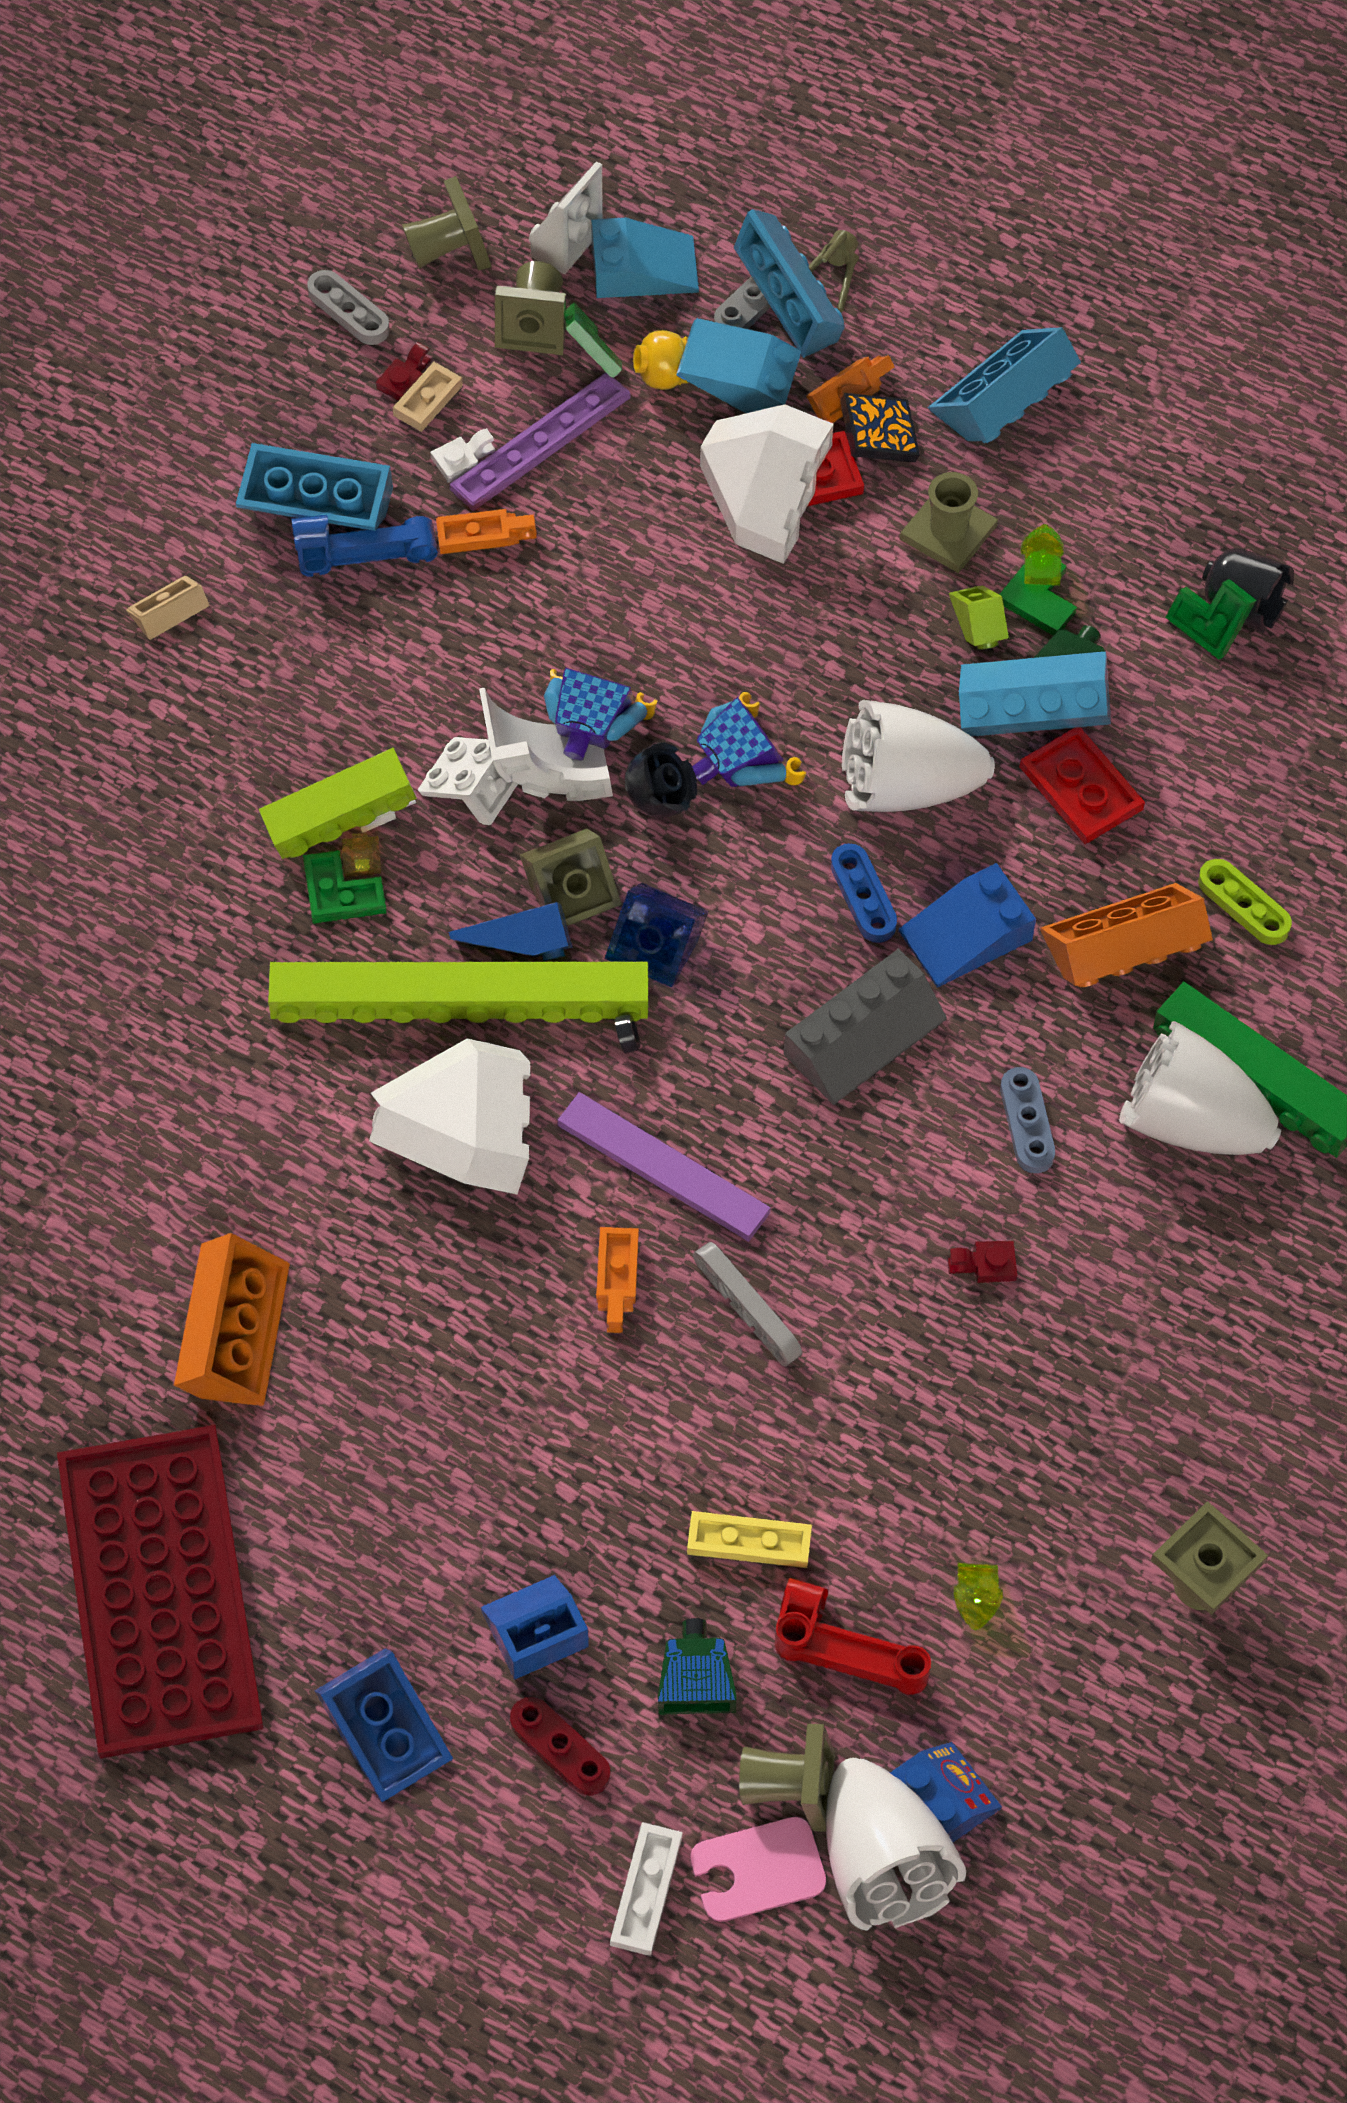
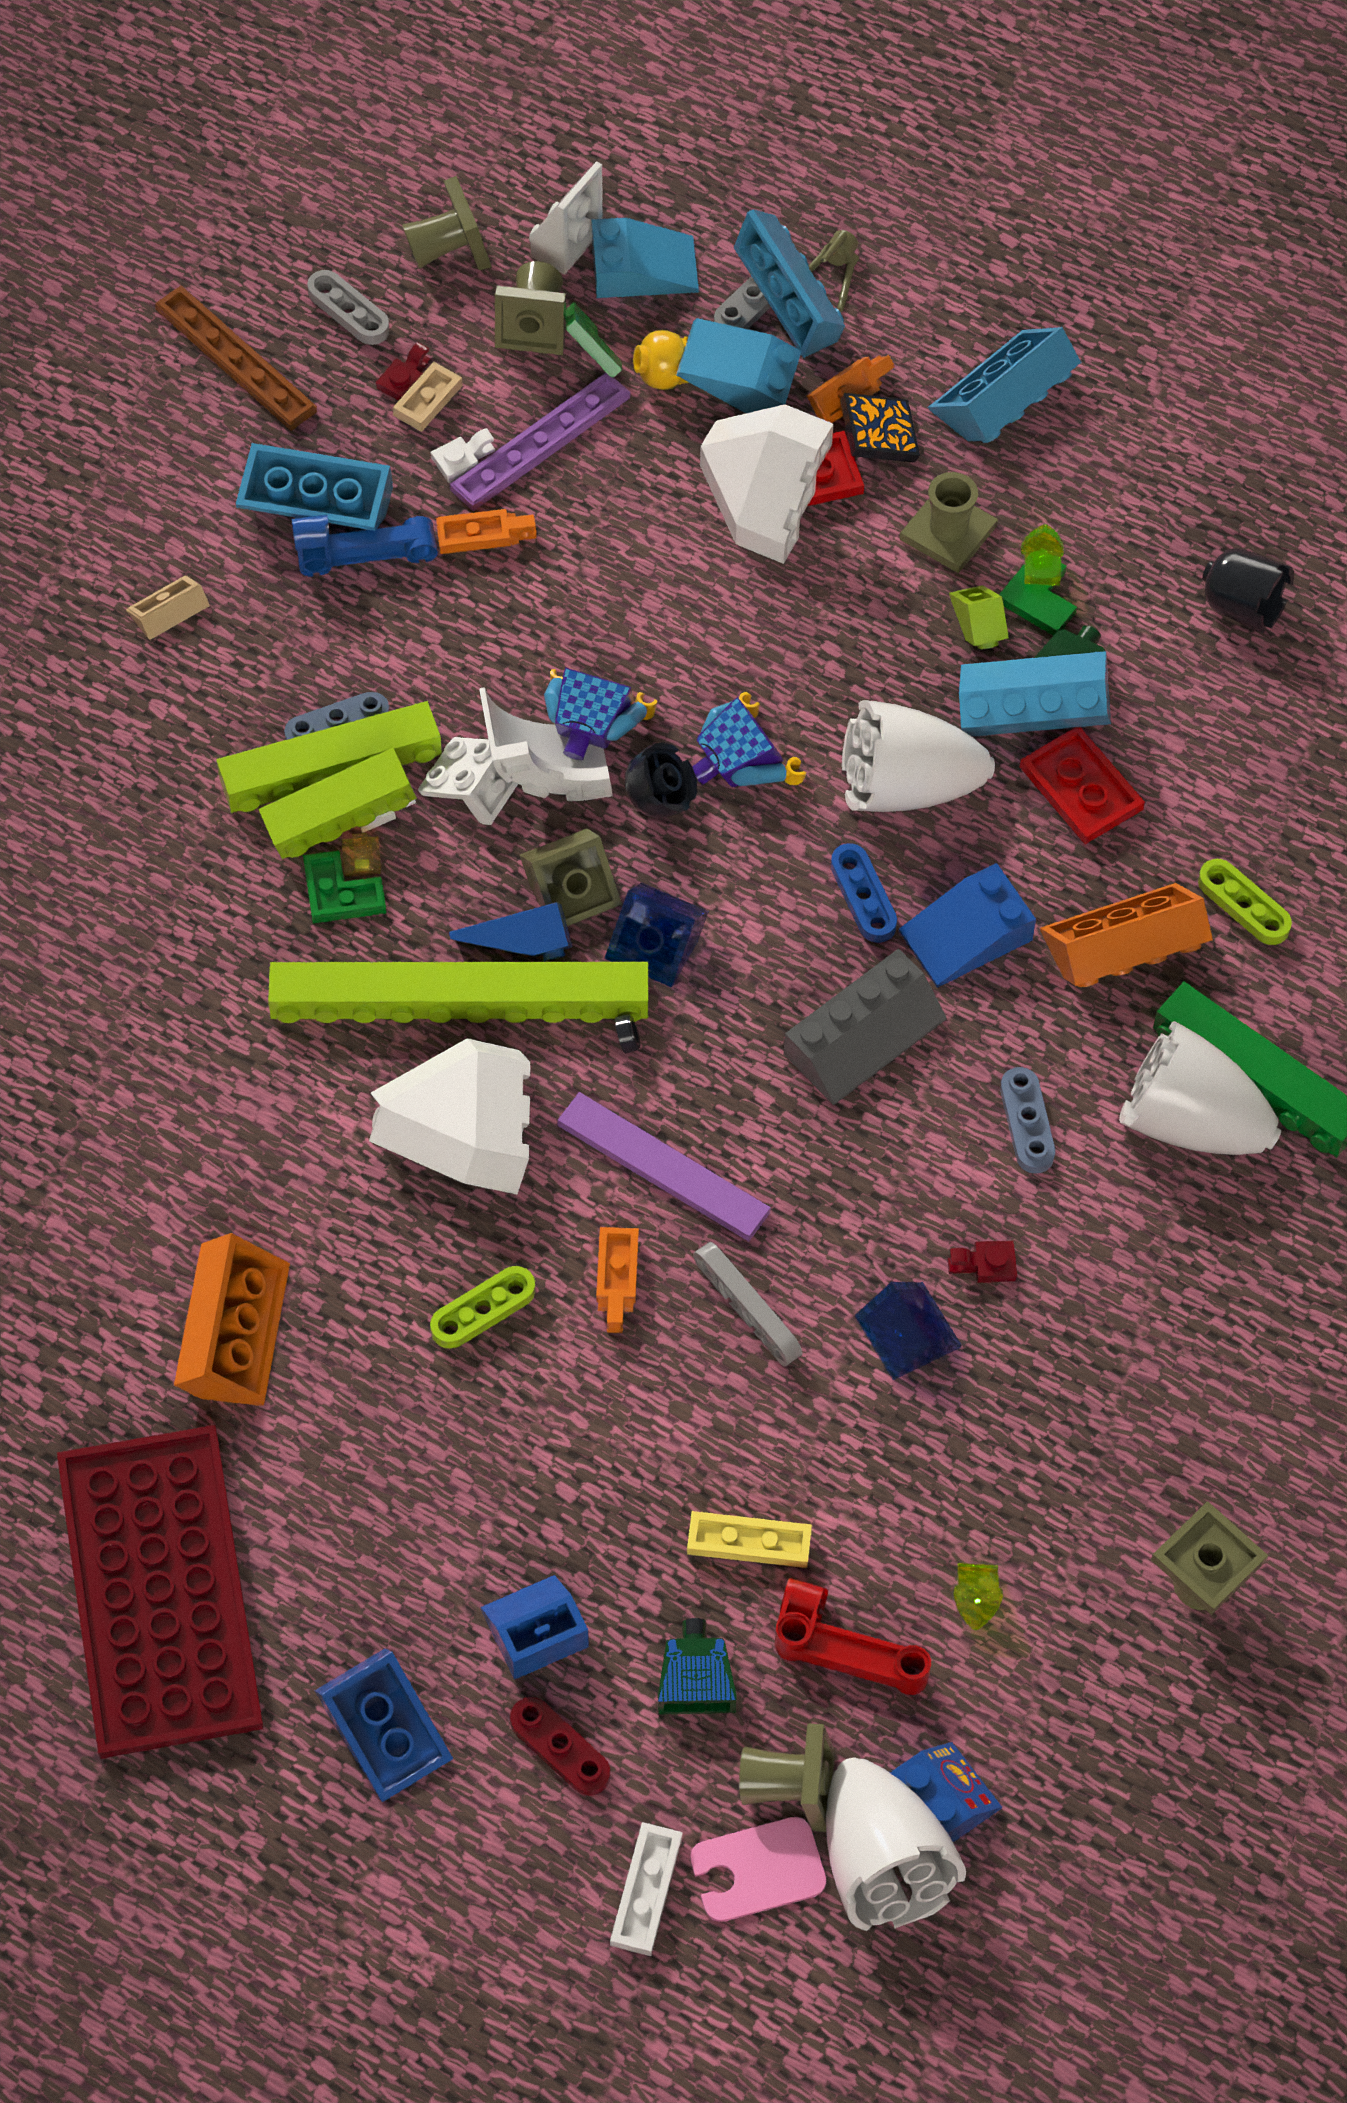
green tile [1165,579,1257,660] -> none
none -> dark orange tile [155,285,317,431]
none -> lime brick [216,701,442,813]
none -> sand blue plate [284,692,389,740]
none -> lime plate [430,1266,535,1349]
none -> clear blue slope [855,1282,962,1380]

